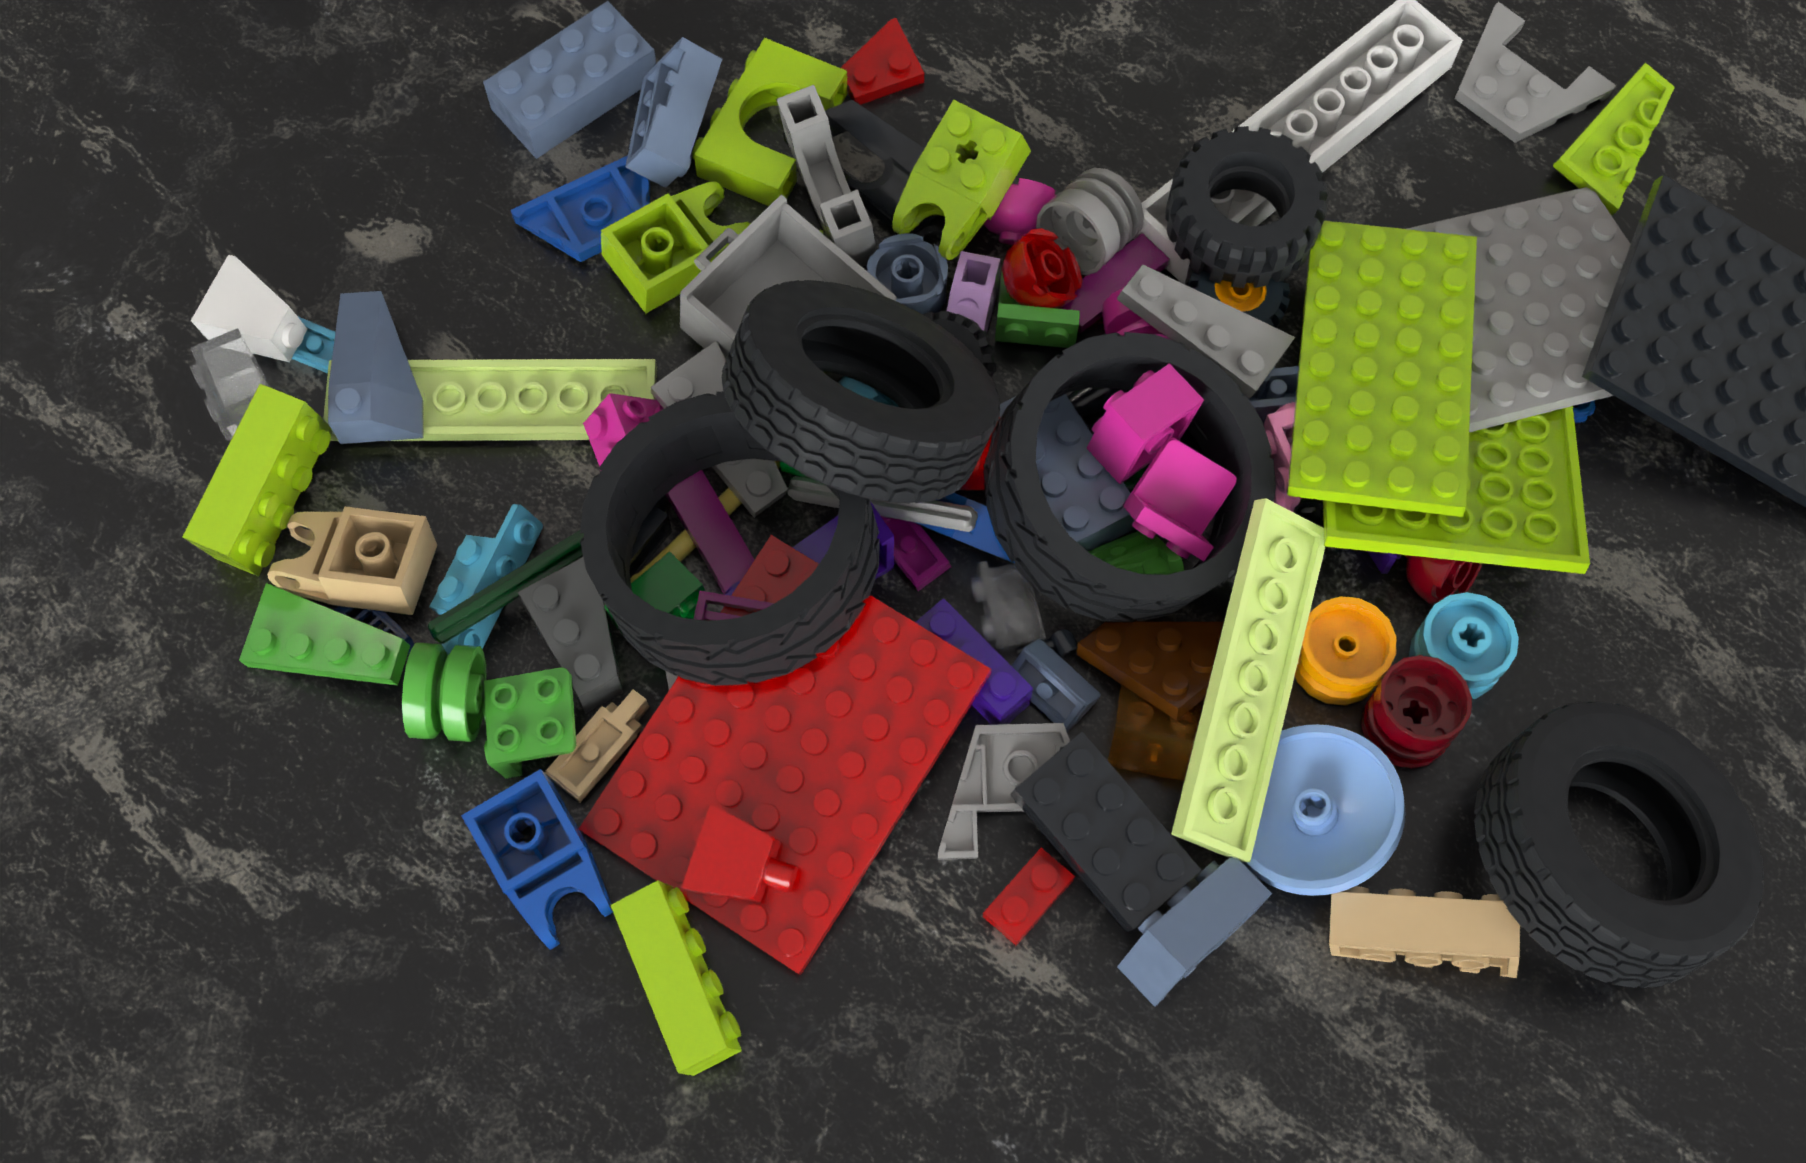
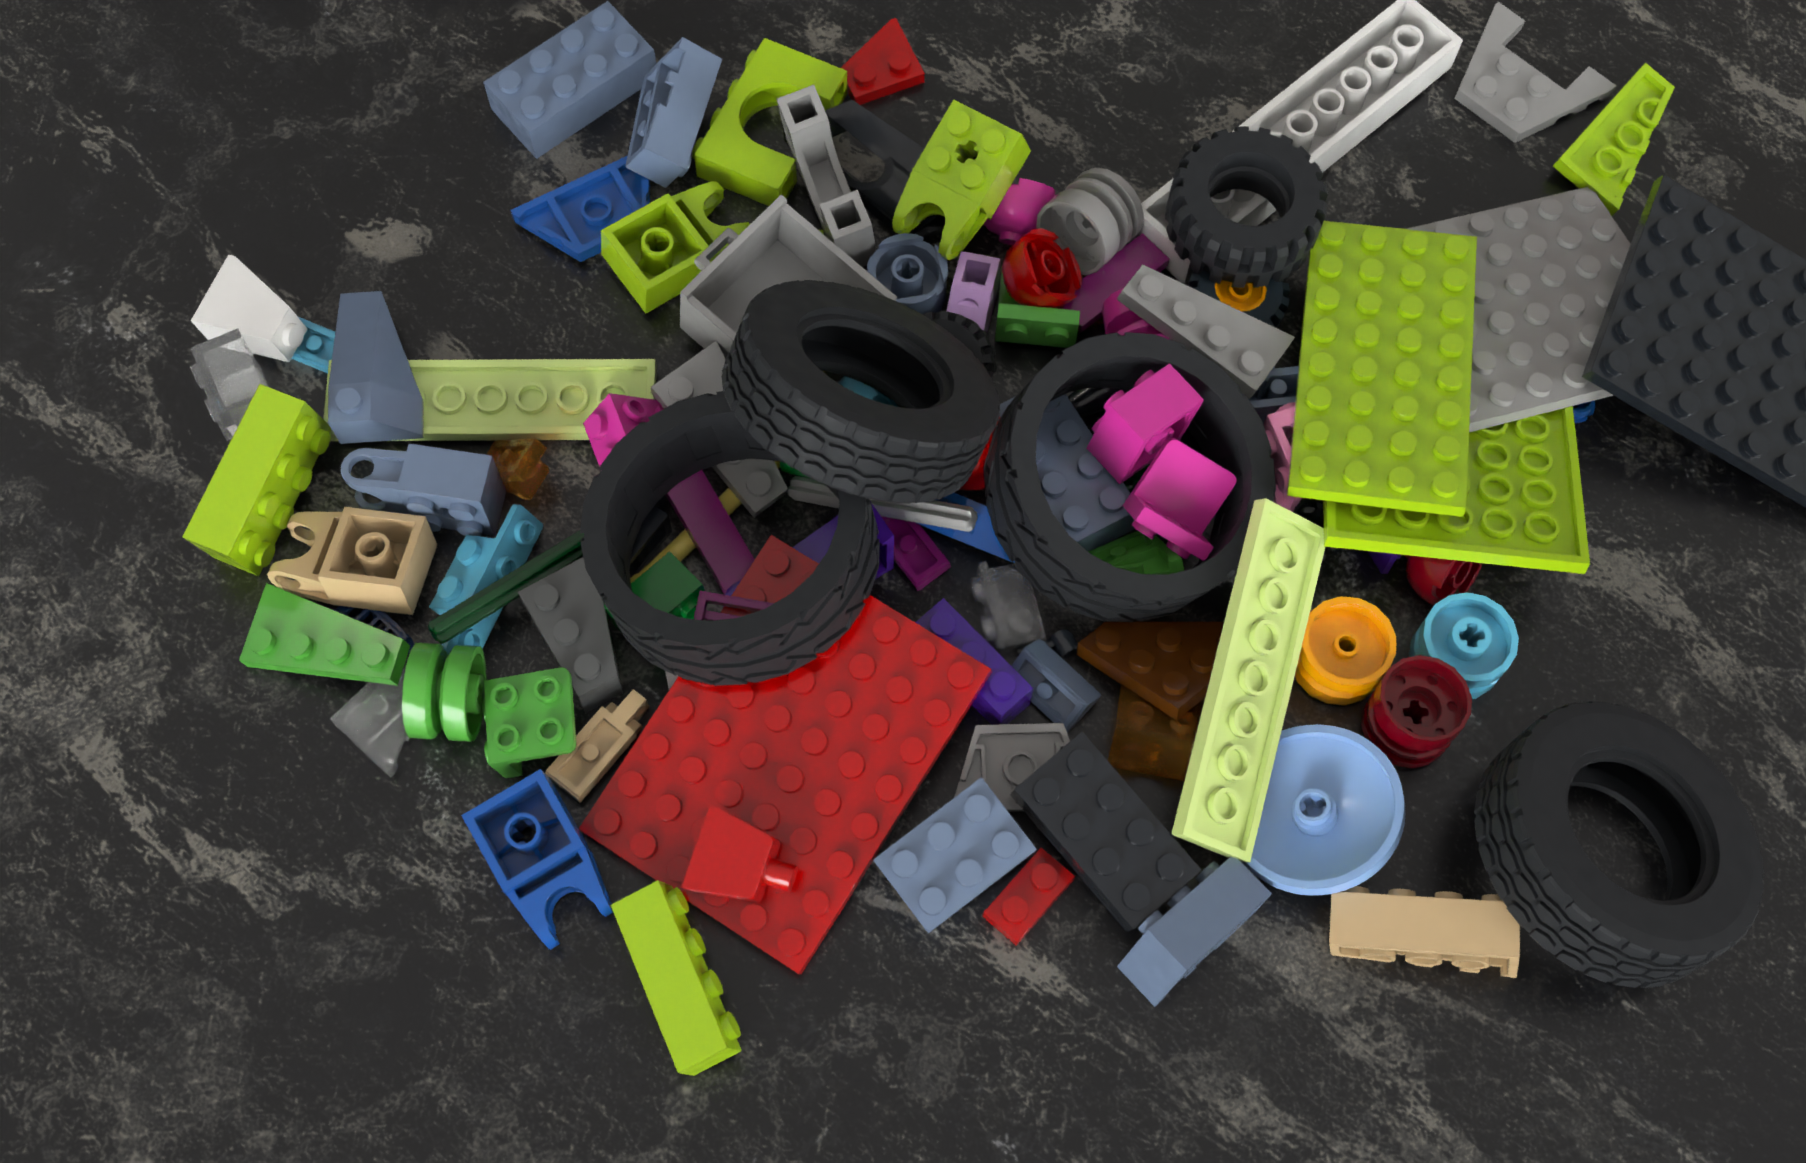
none -> clear wing [330,668,409,778]
none -> sand blue brick [341,444,506,537]
none -> clear orange slope [486,438,549,500]
none -> sand blue brick [873,777,1037,934]

